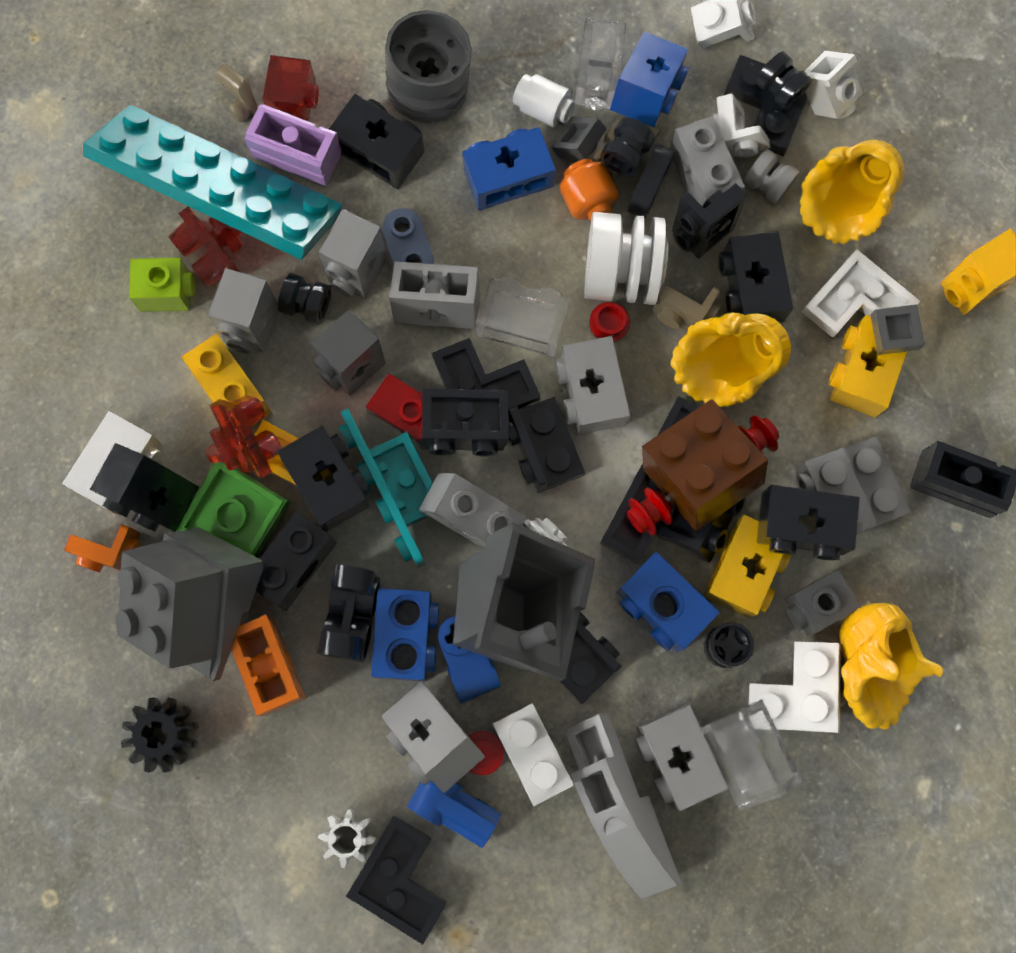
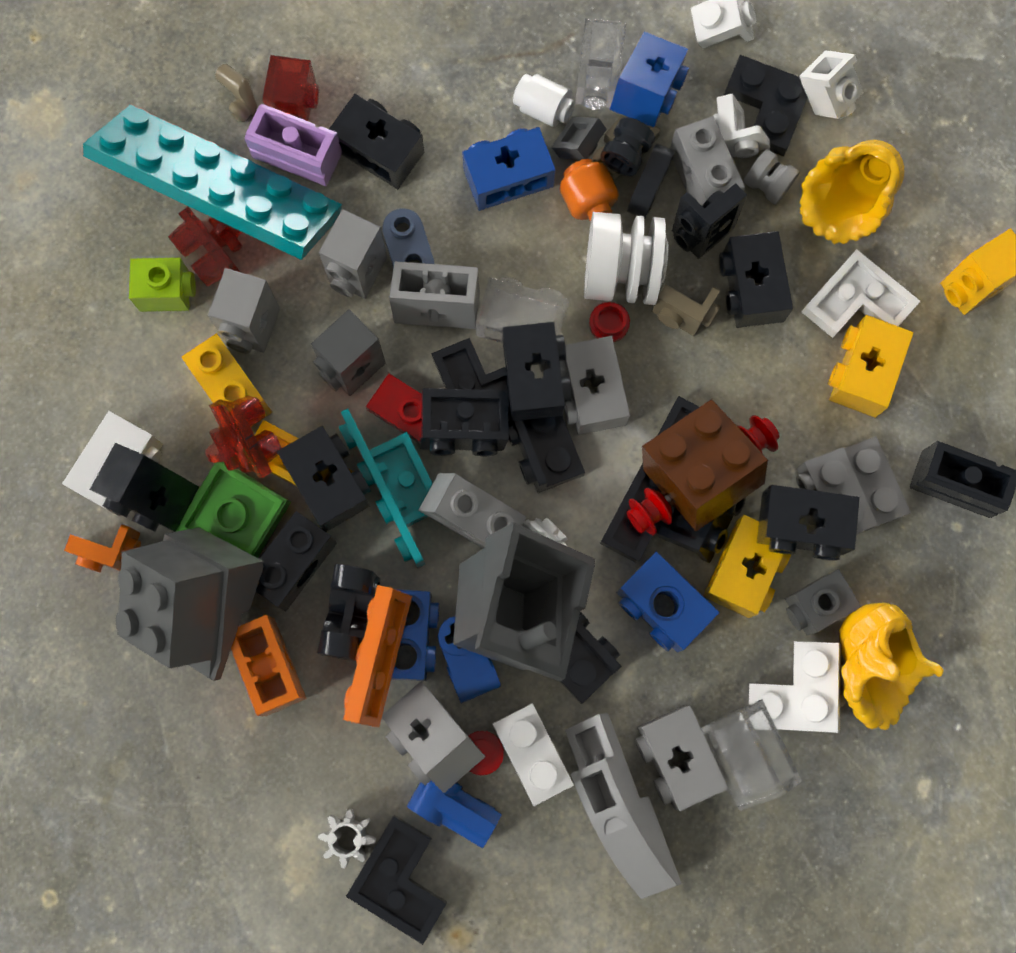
black gear [121,697,199,773] -> none
black wheel [278,273,332,325] -> none
dark grey wheel [385,10,472,123] -> none
yellow hair [670,313,791,407] -> none
black wheel [703,623,754,668] -> none
black wheel [755,51,813,110] -> none
dark grey plate [870,304,925,355] -> none
none -> orange plate [343,585,412,728]
none -> black brick [502,322,571,421]

